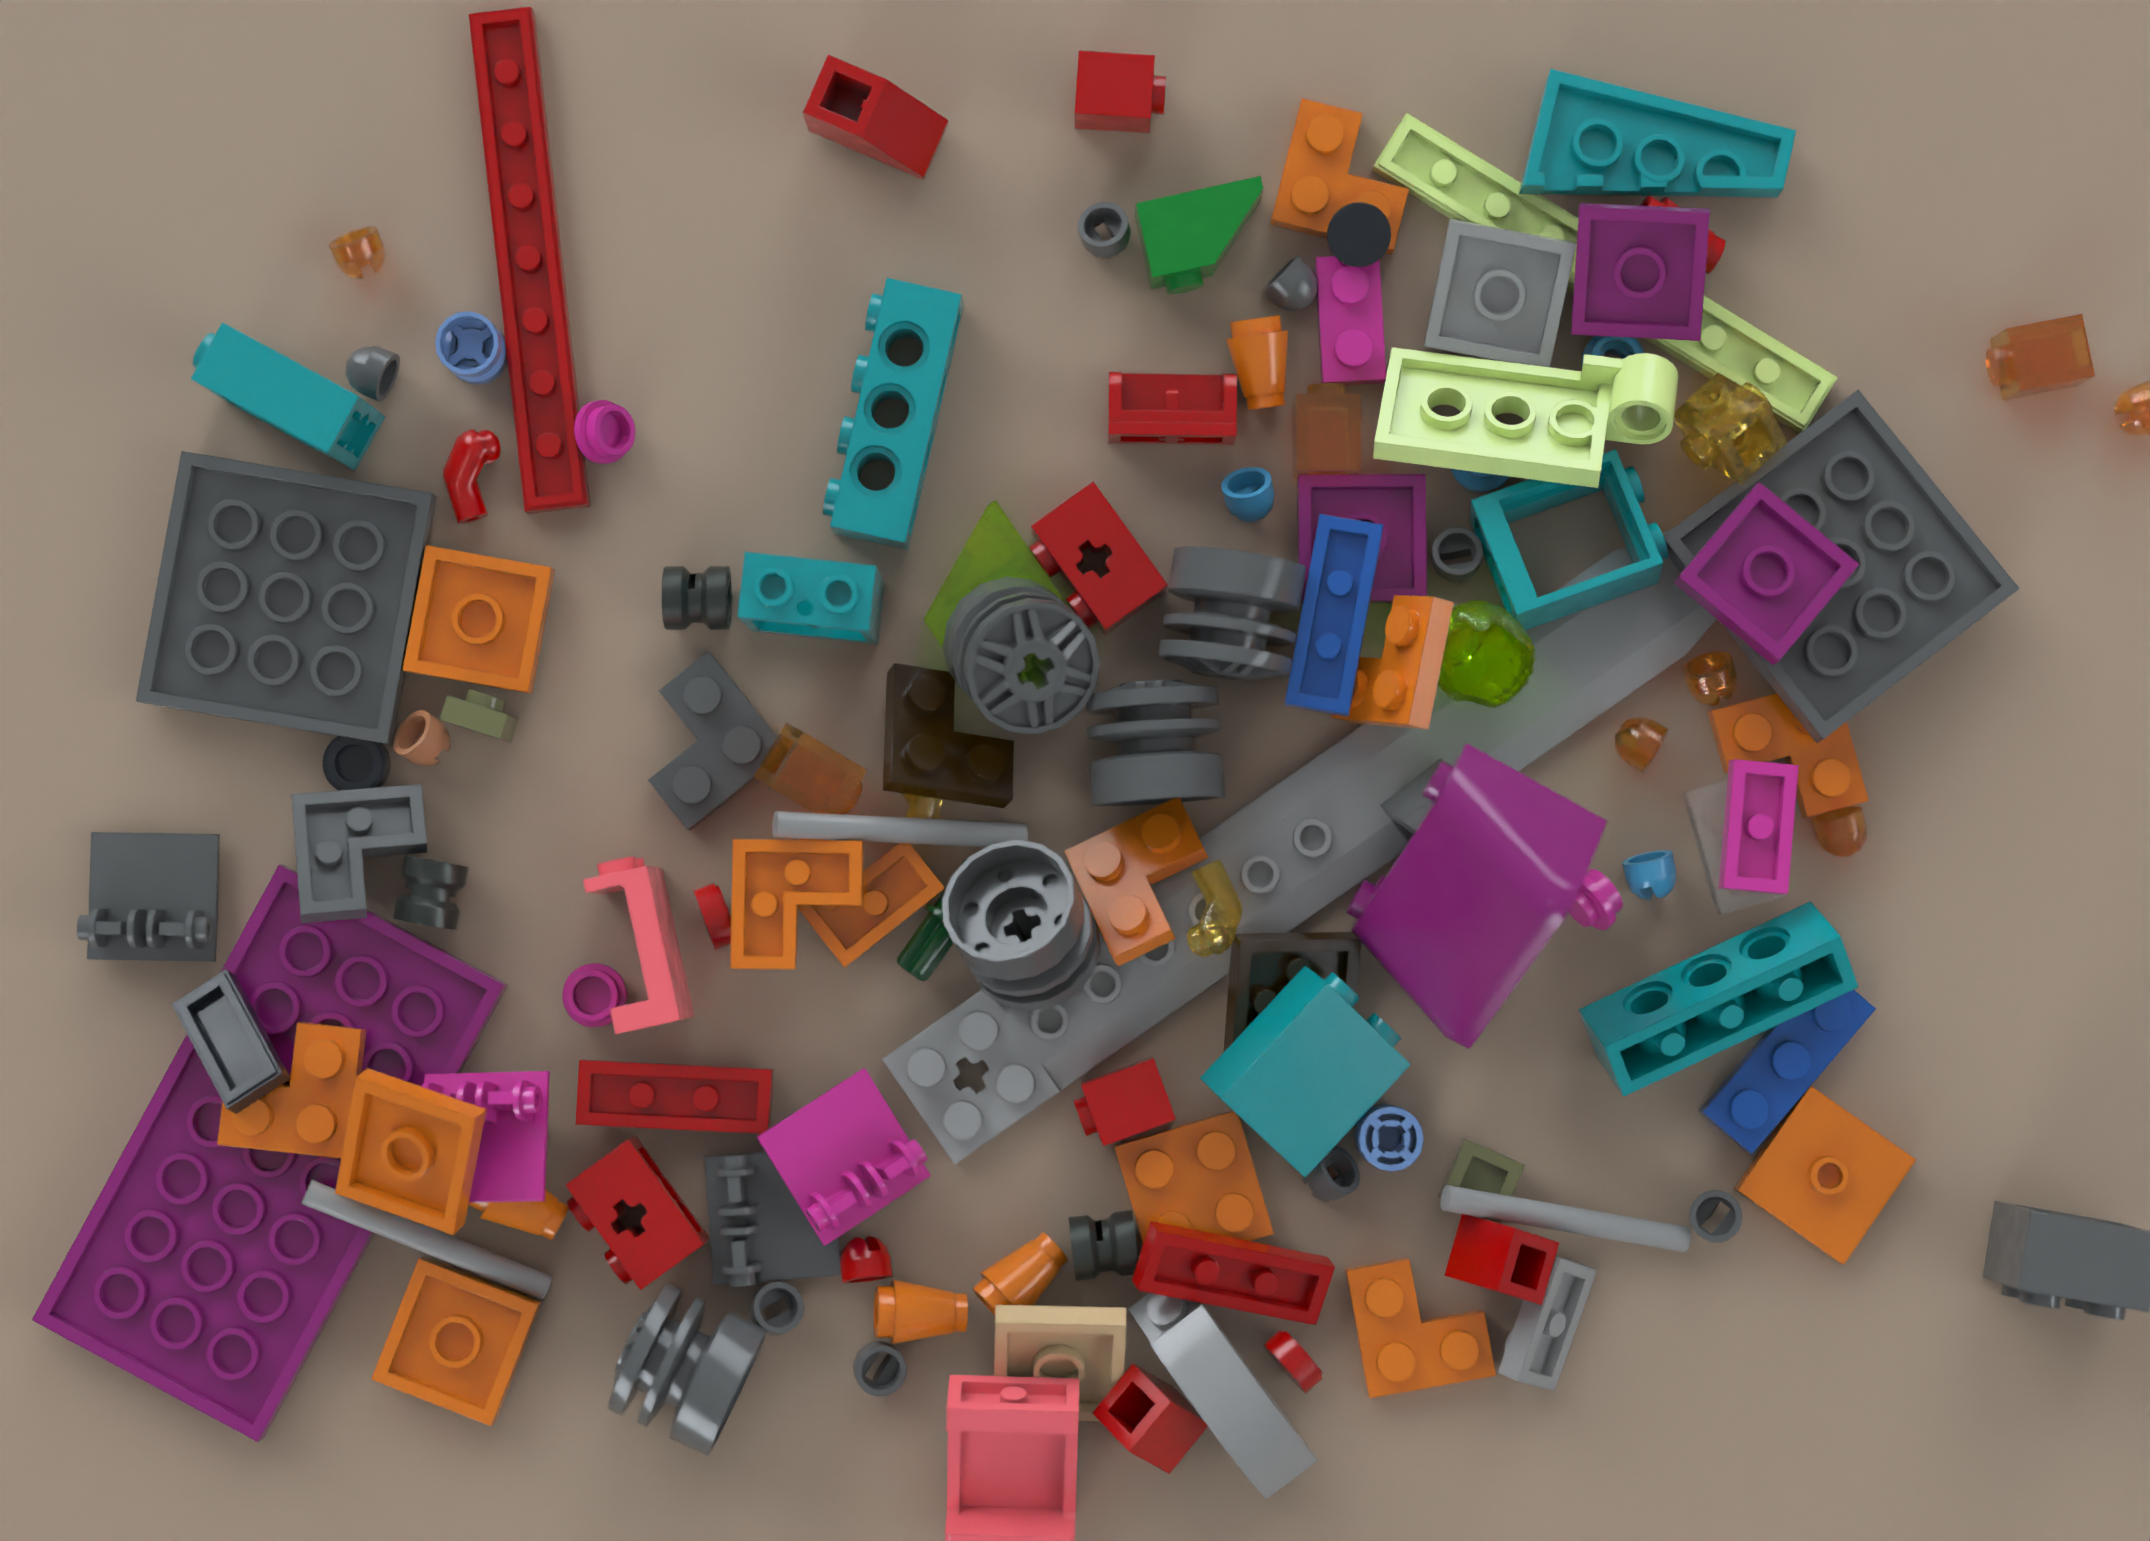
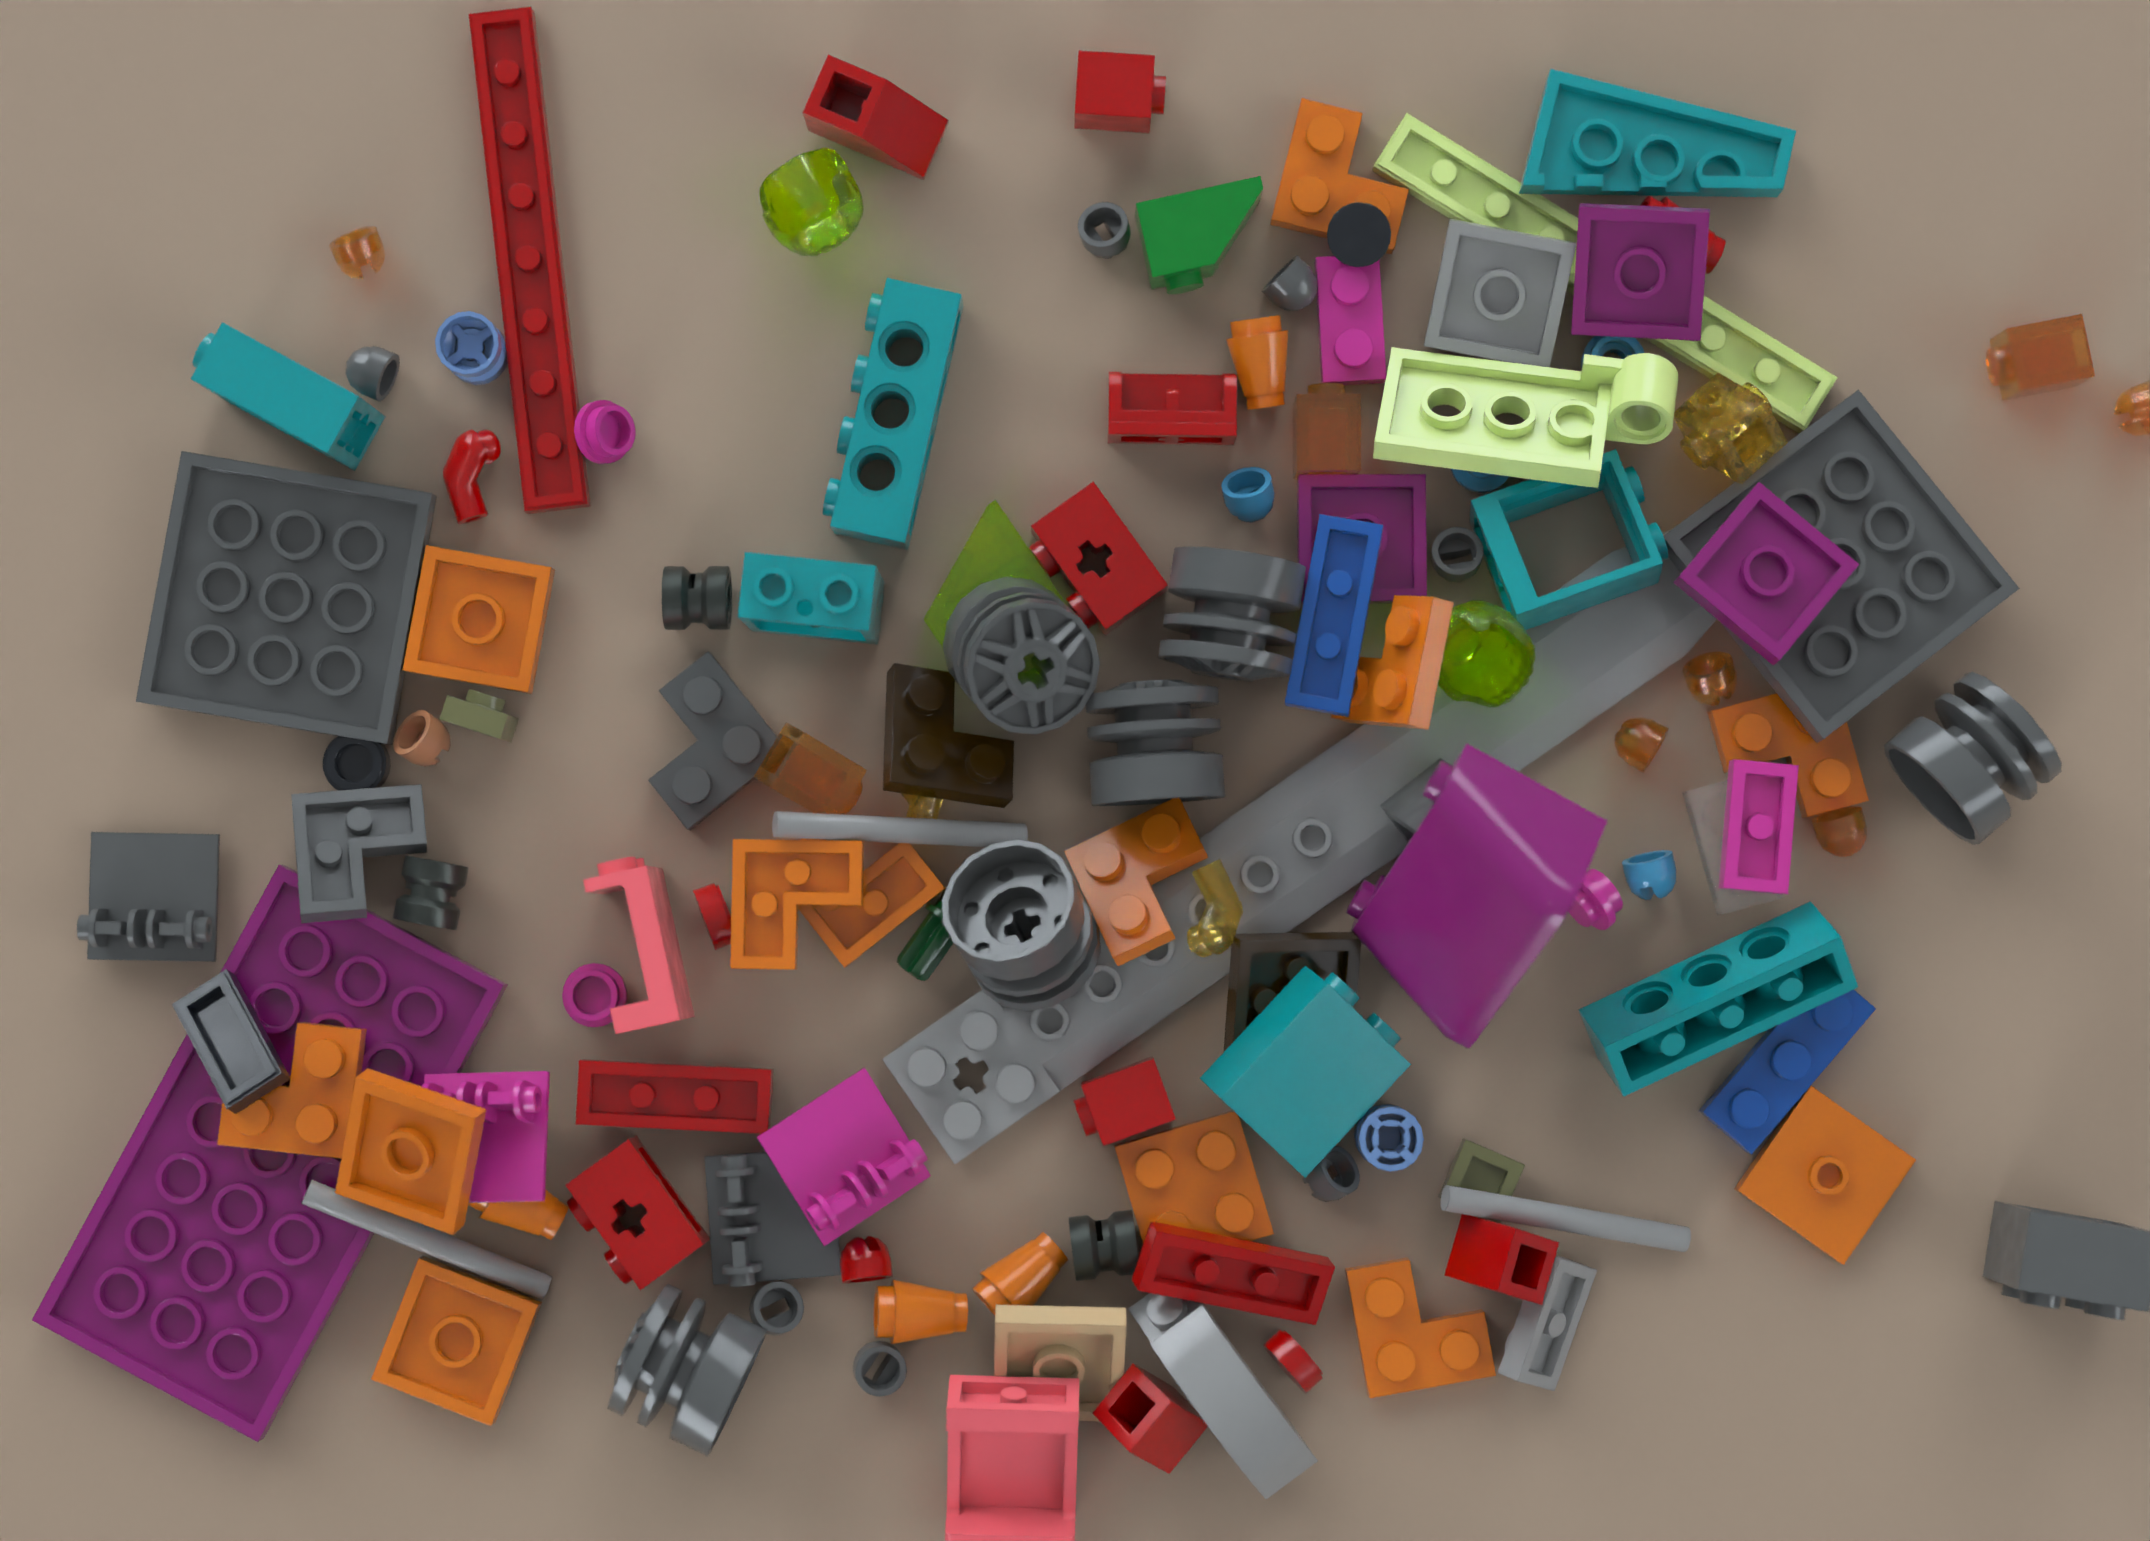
dark grey hinge [1690,1190,1742,1243] -> none
none -> clear neon green hair [759,147,864,256]
none -> dark grey wheel [1884,672,2062,845]

